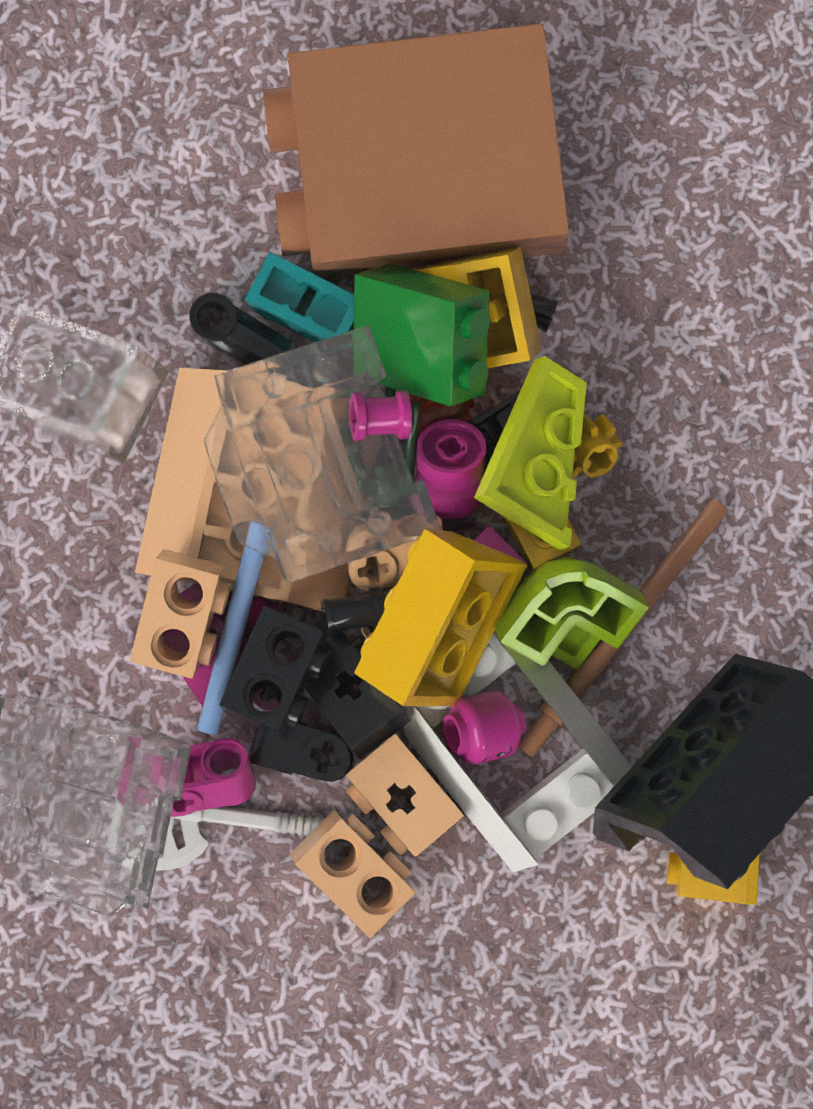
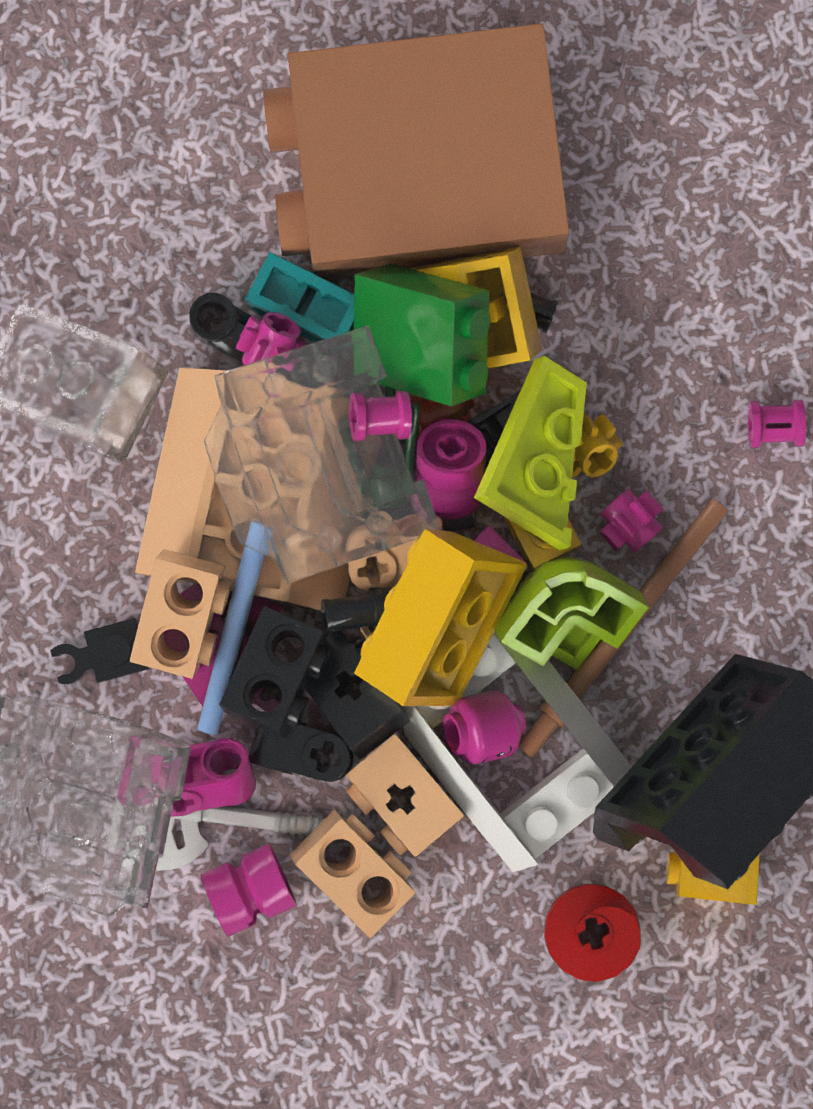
none -> black plate [50,618,150,685]
none -> dark pink wheel [200,843,297,937]
none -> dark pink gear [236,312,306,379]
none -> red piece [544,884,641,982]
none -> dark pink gear [599,488,664,554]
none -> dark pink bush [747,399,806,448]

